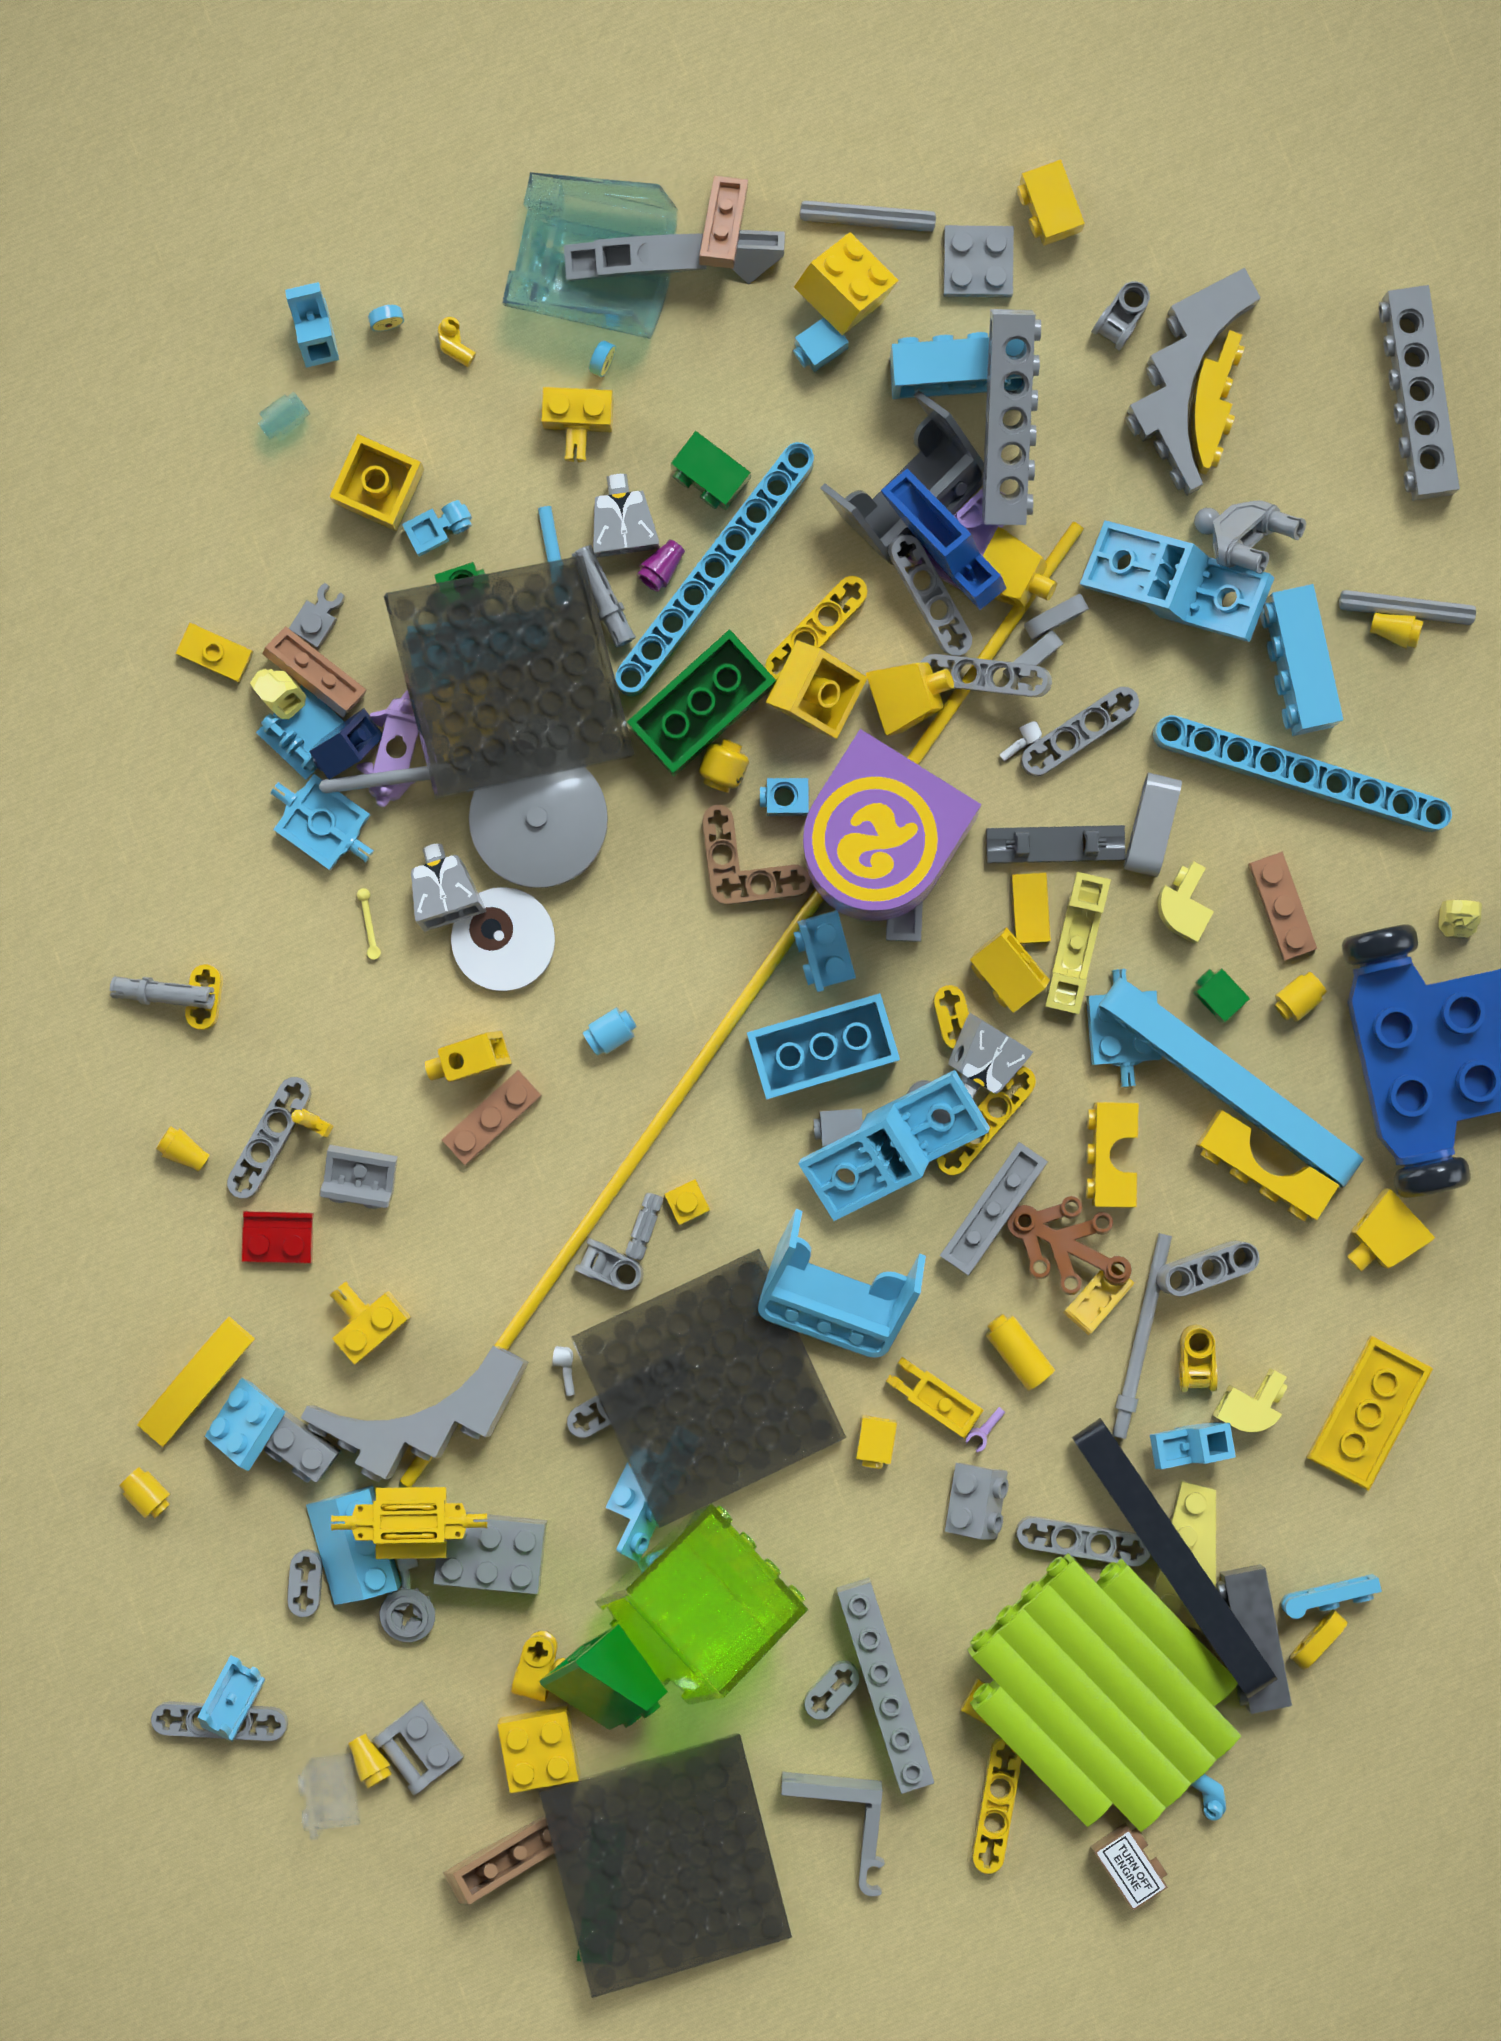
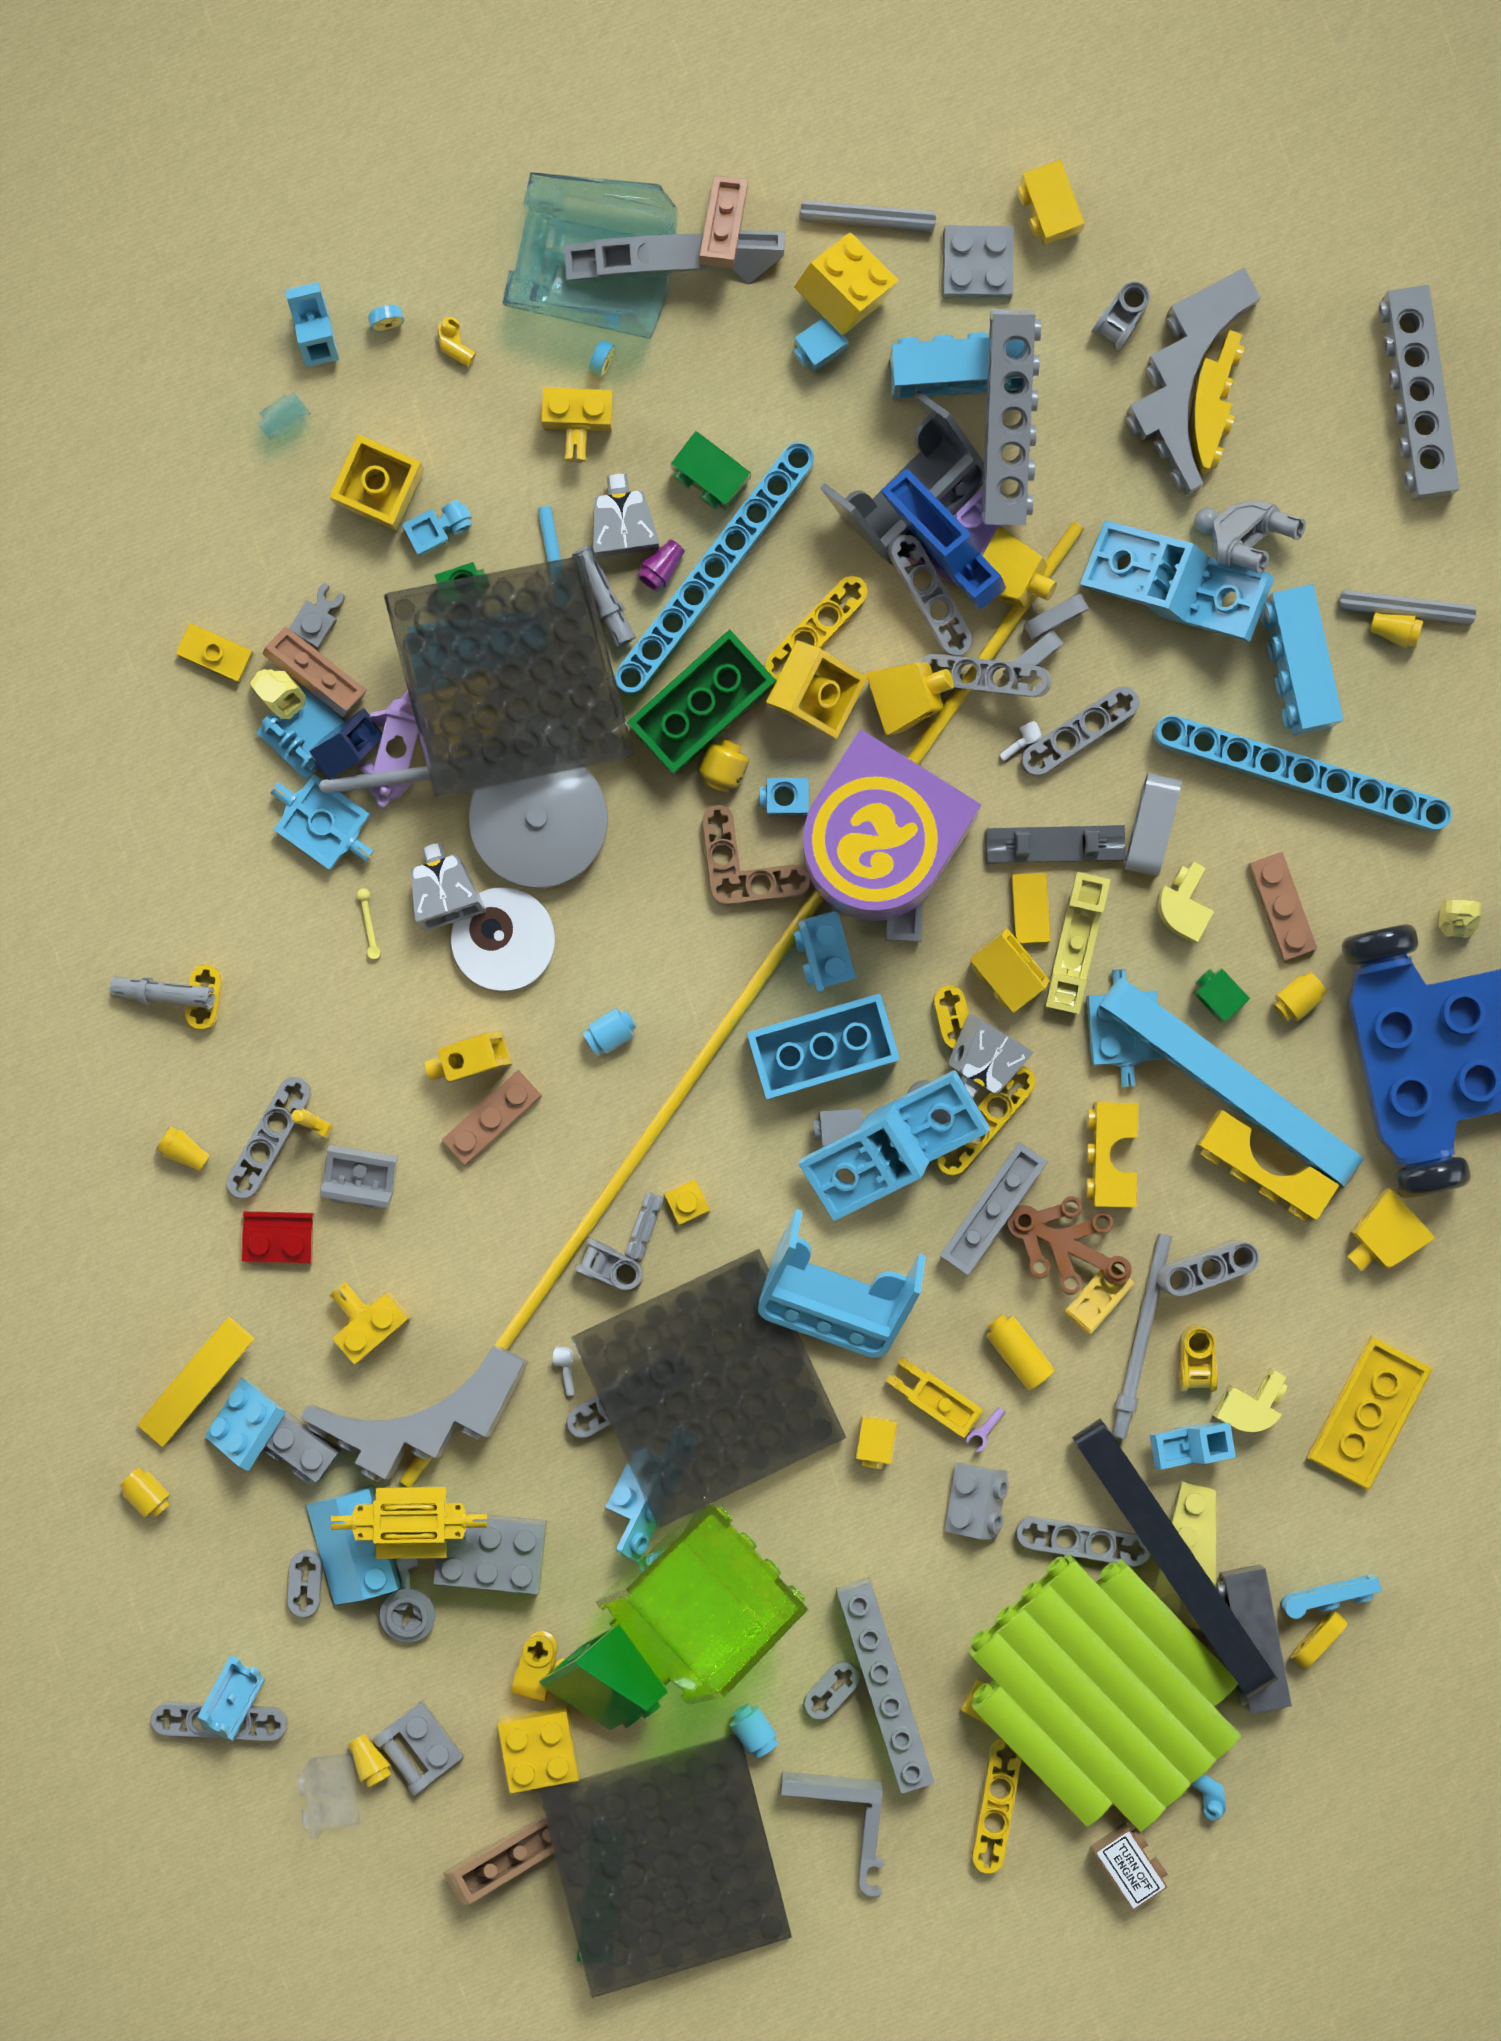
none -> medium azure brick [730,1704,778,1758]

